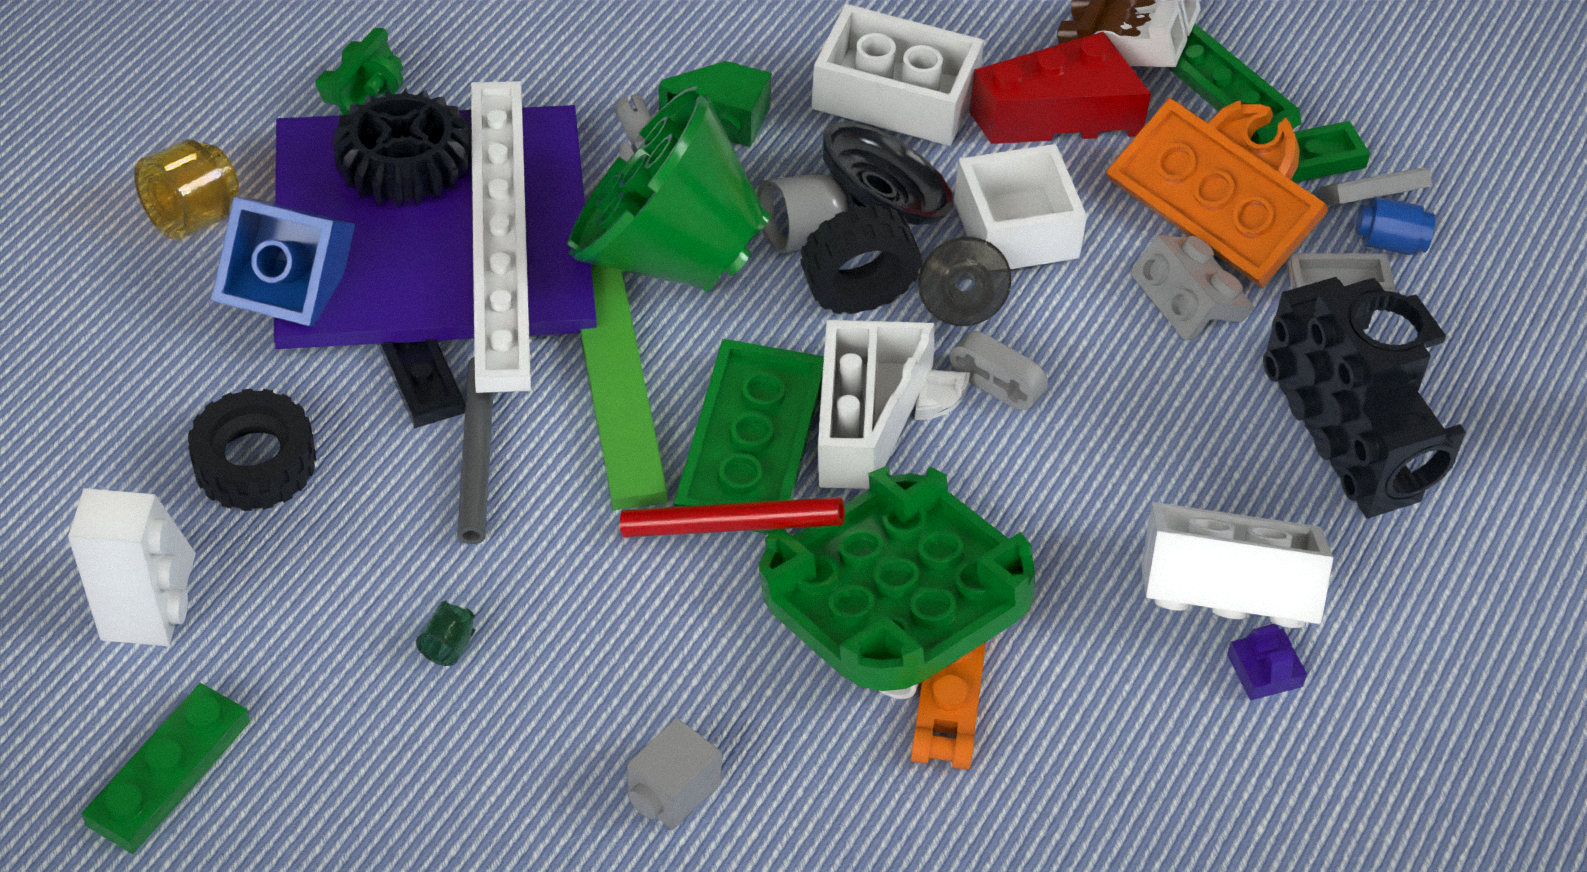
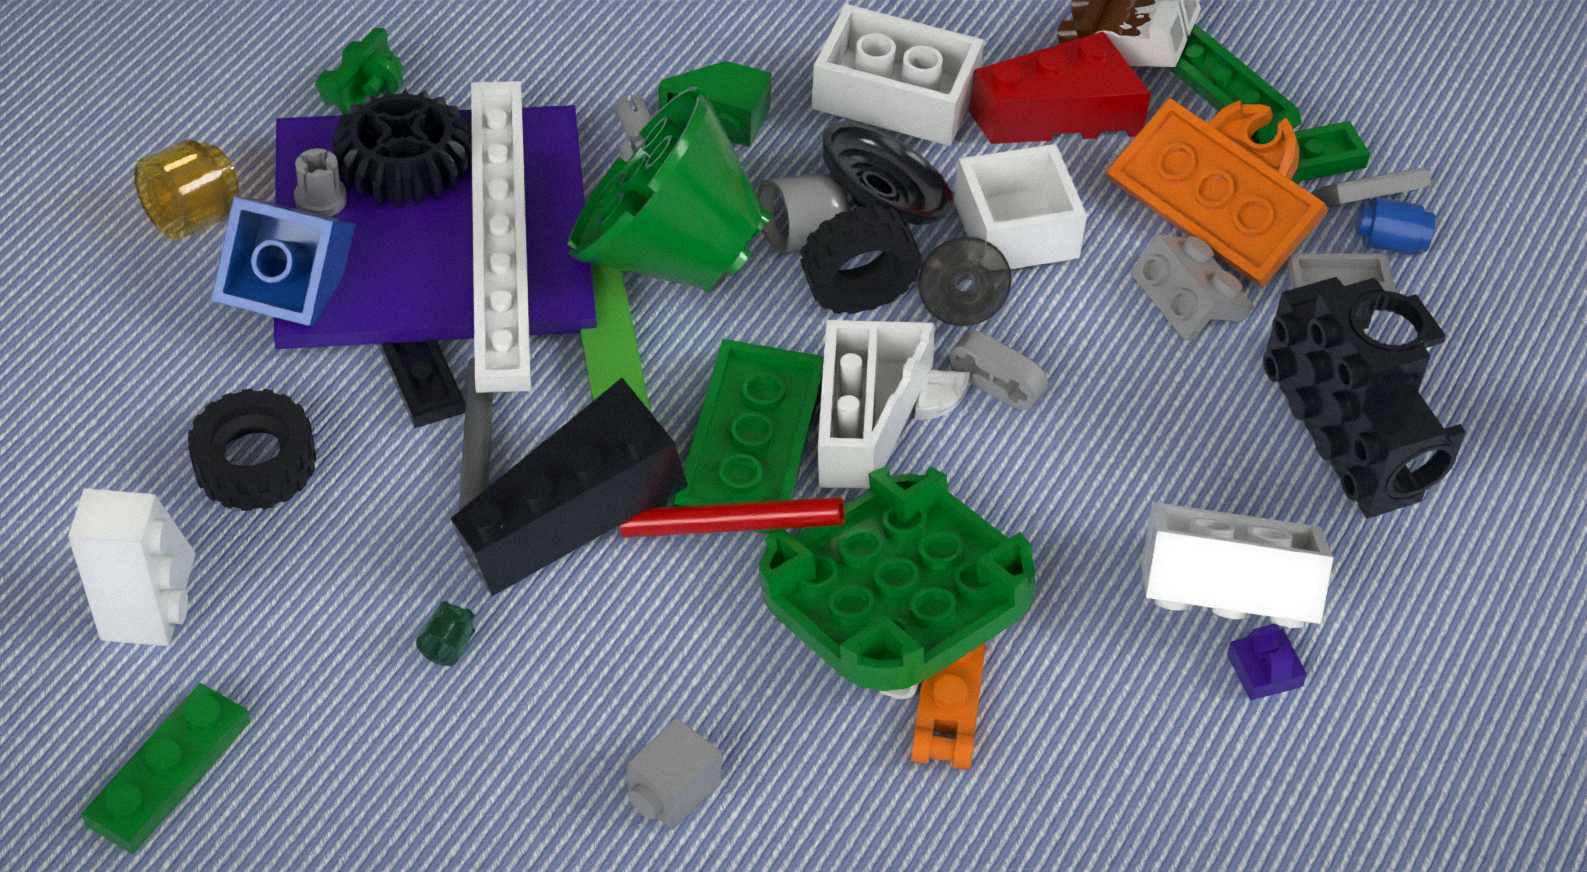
none -> light grey bush [294,148,347,217]
none -> black wedge [450,377,688,596]

